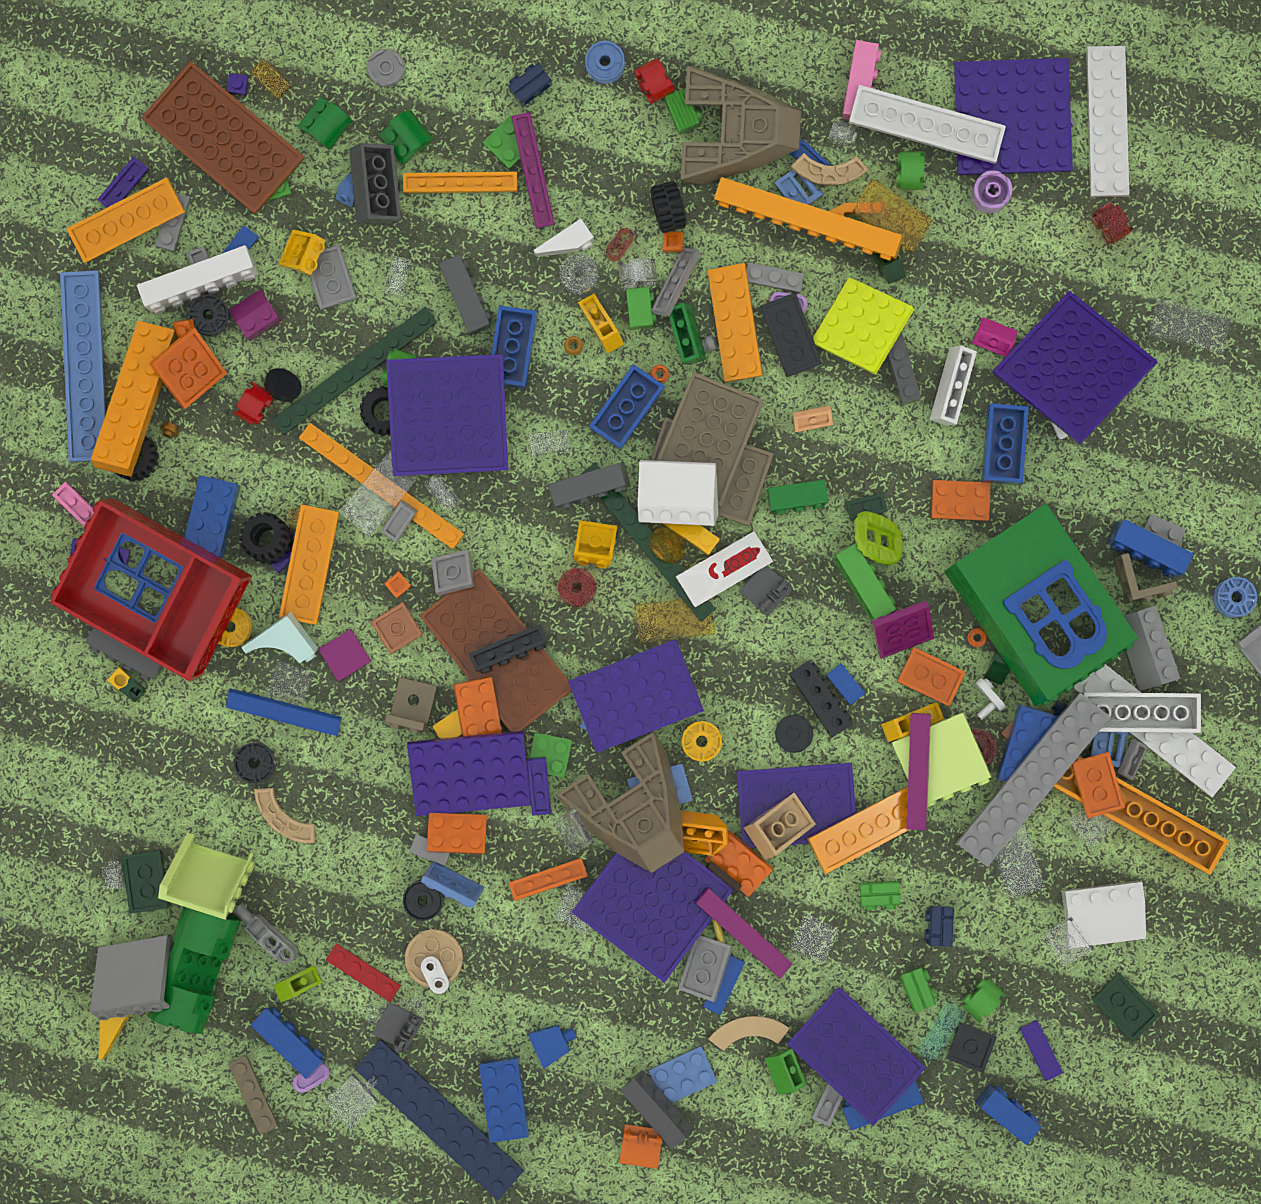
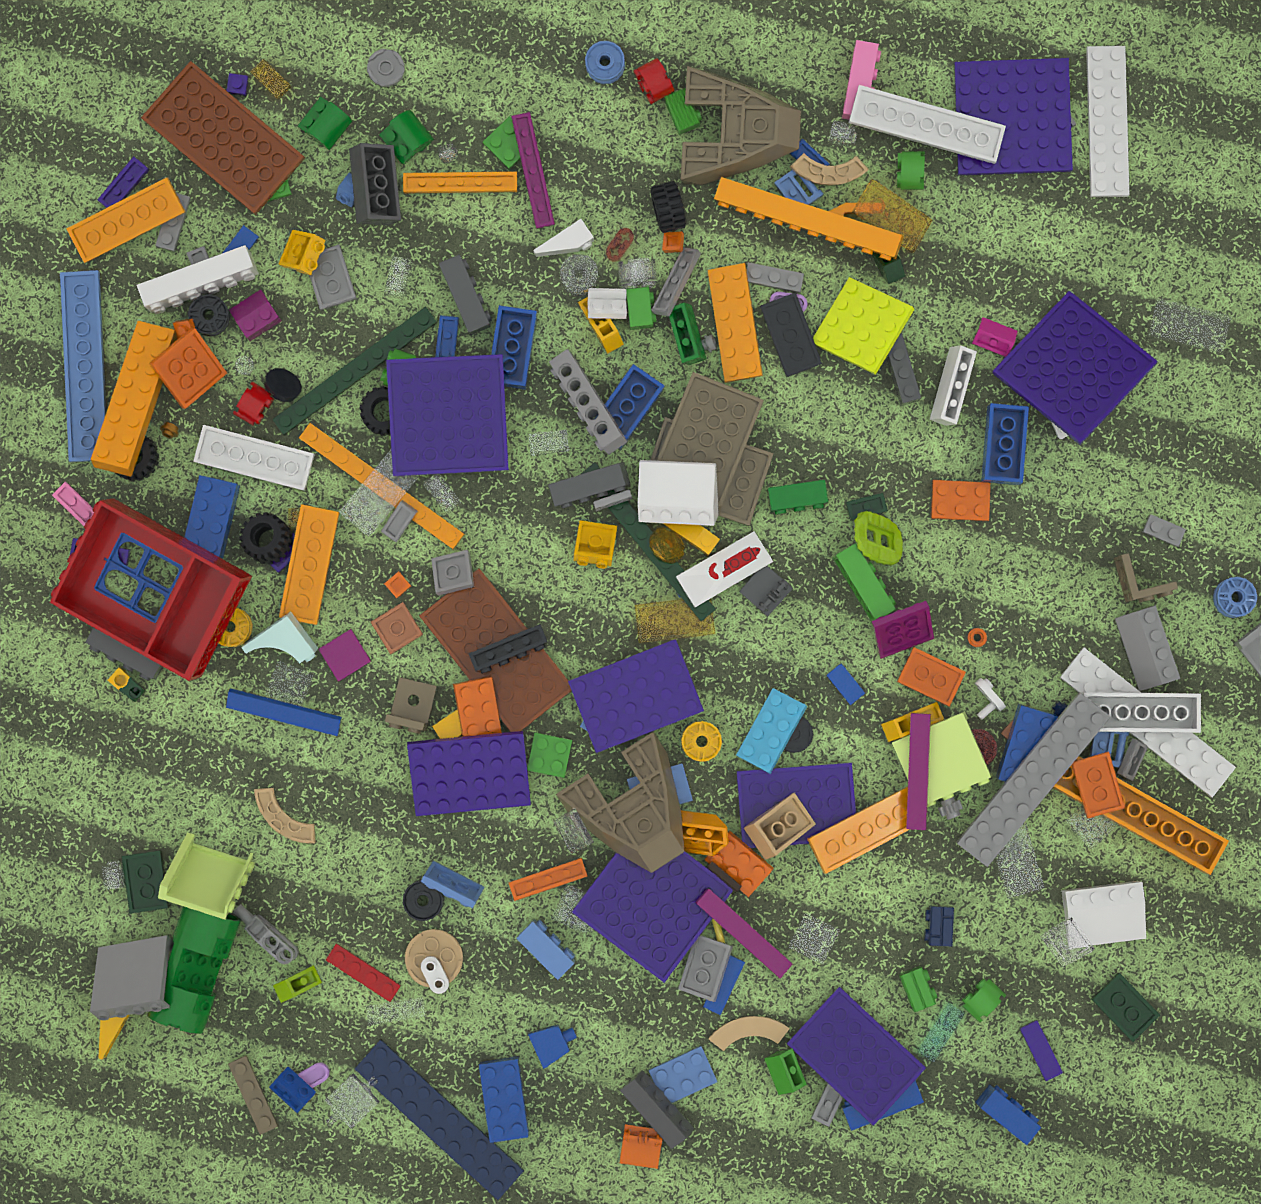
black wheel [234,743,276,783] -> none
blue brick [250,1007,326,1079] -> none
dark grey hinge [372,1002,424,1053] -> none
light grey tile [409,834,450,866] -> none
orange plate [427,813,487,855] -> none
dark blue brick [508,63,552,107] -> none
dark purple tile [526,757,552,816] -> none
clear red brick [558,568,597,608] -> none
pearl gold plate [564,336,583,355] -> none
orange plate [650,365,669,384] -> none
black brick [789,661,852,738] -> none
light nougat plate [792,406,833,432] -> none
bright green brick [859,881,901,910] -> none
green panel [944,503,1138,706] -> none
black plate [946,1022,997,1073] -> none
lavender brick [971,171,1013,213] -> none
dark green slope [984,649,1010,685] -> none
clear red brick [1091,200,1134,245] -> none
blue brick [1107,519,1194,578] -> none
none -> white plate [193,425,315,491]
none -> clear plate [235,356,255,375]
none -> blue bracket [269,1067,316,1113]
none -> blue tile [435,315,459,357]
none -> clear piece [438,142,458,164]
none -> medium blue brick [516,919,575,980]
none -> light grey brick [549,349,628,455]
none -> white bracket [587,288,627,319]
none -> light grey tile [593,489,632,511]
none -> medium azure plate [736,688,807,774]
none -> light grey gear [938,797,963,820]

